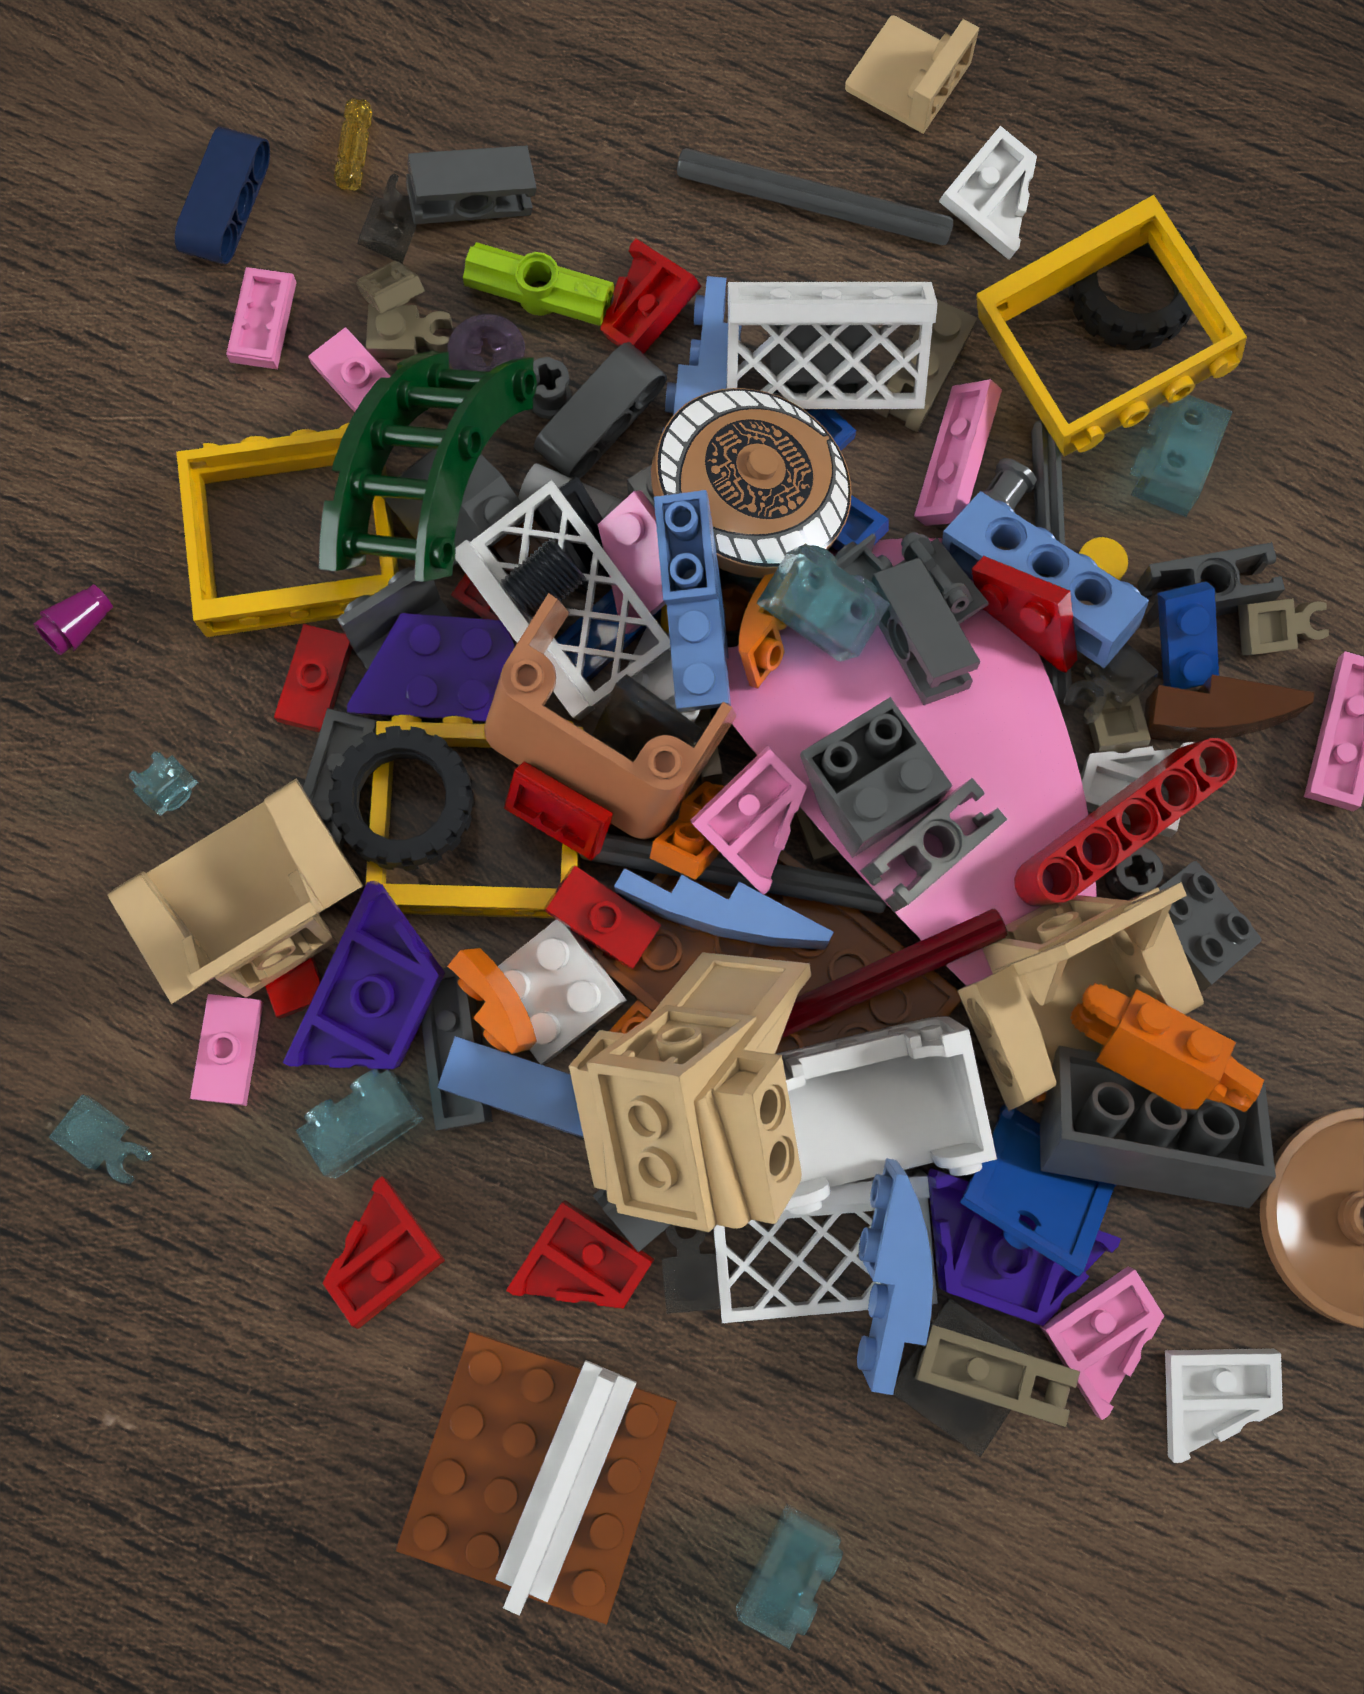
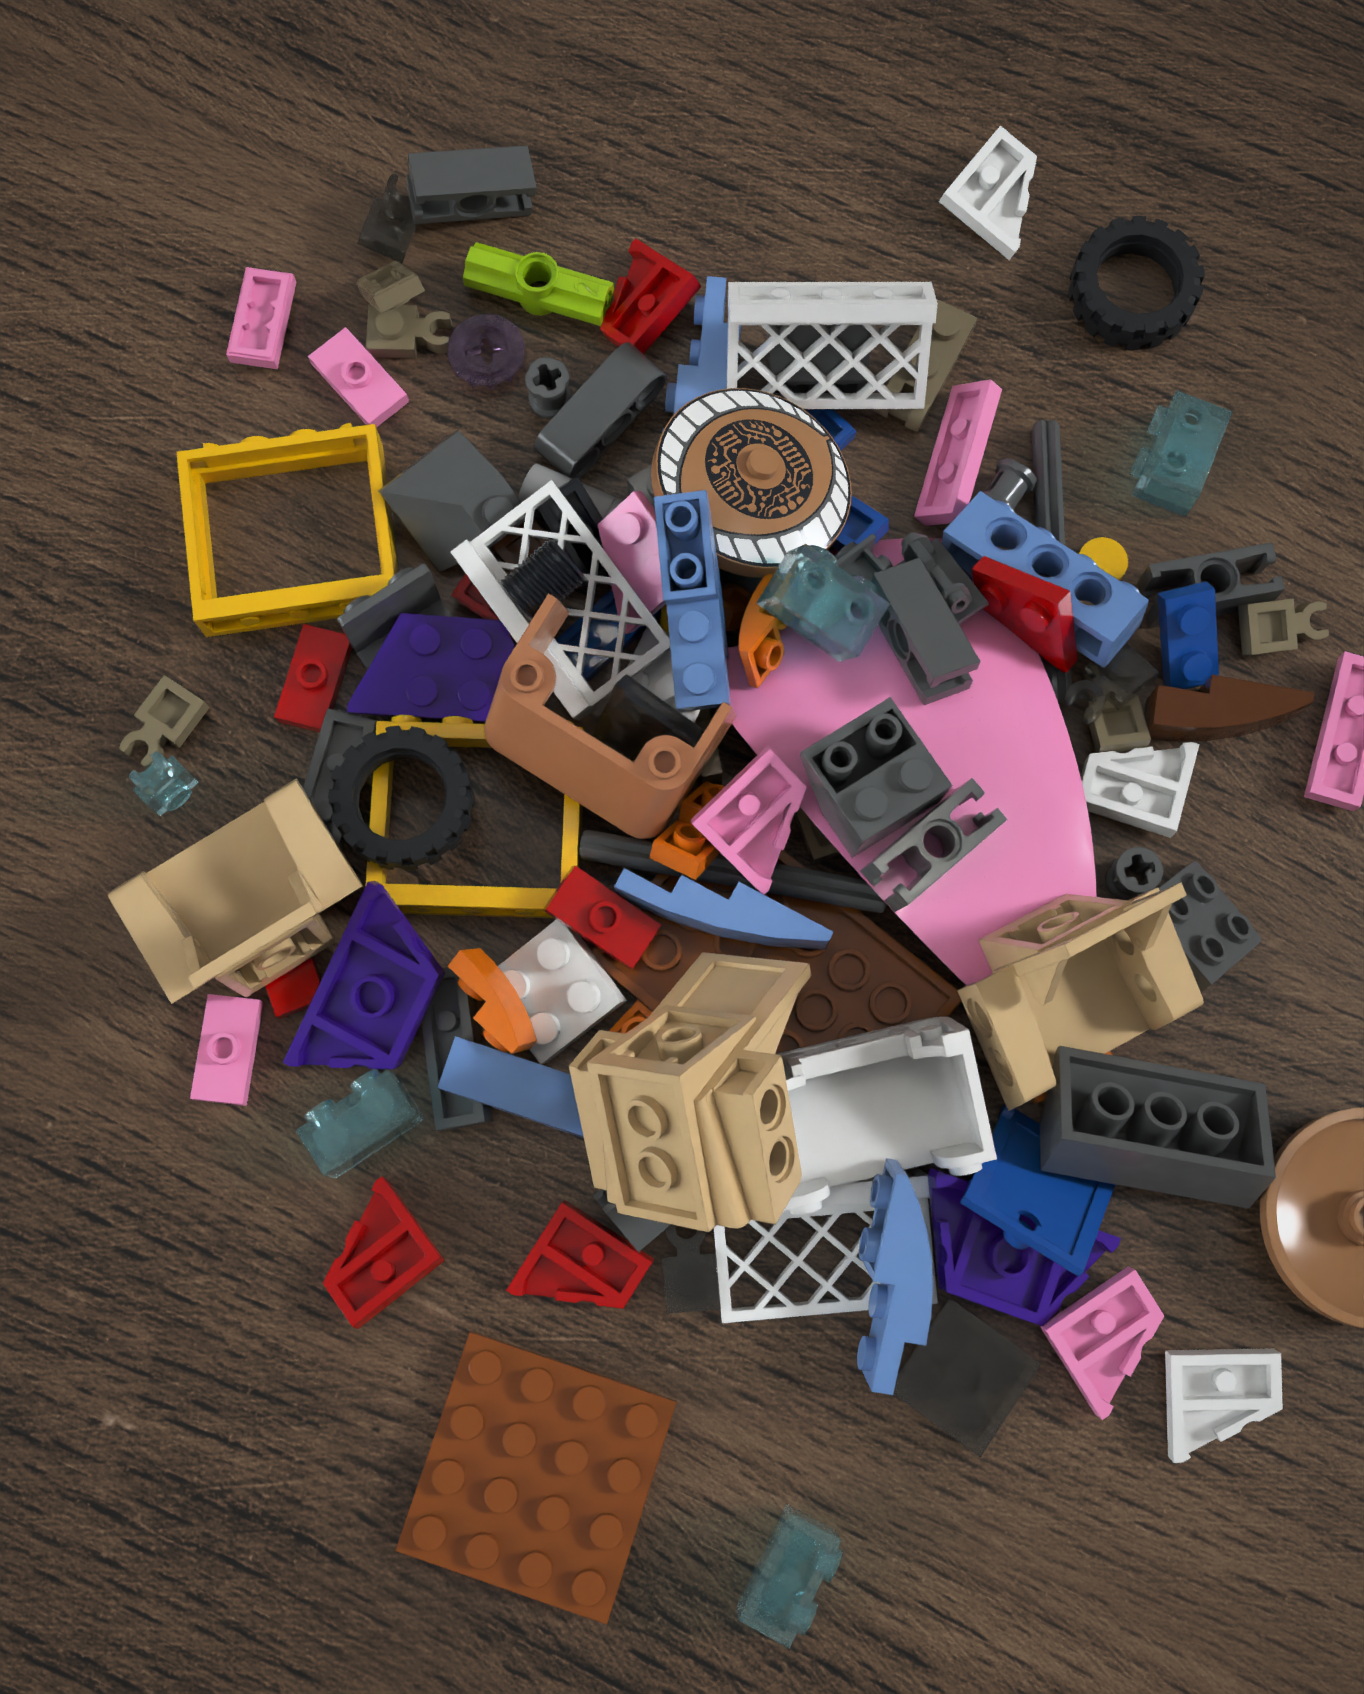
magenta cone [33,584,113,655] -> none
clear light blue plate [49,1094,152,1184] -> none
dark blue beam [175,127,270,265] -> none
dark green fence [319,351,537,582] -> none
clear yellow axle [334,98,372,191] -> none
white fence [496,1360,637,1616] -> none
red plate [504,761,613,861] -> none
dark grey axle [677,148,953,246] -> none
dark red axle [781,909,1008,1039] -> none
tan bracket [845,15,979,134] -> none
dark tan plate [915,1324,1080,1427] -> none
yellow window [976,195,1247,457] -> none
red beam [1014,738,1237,906] -> none
orange hinge [1070,983,1264,1112] -> none
none -> dark tan plate [119,675,210,772]

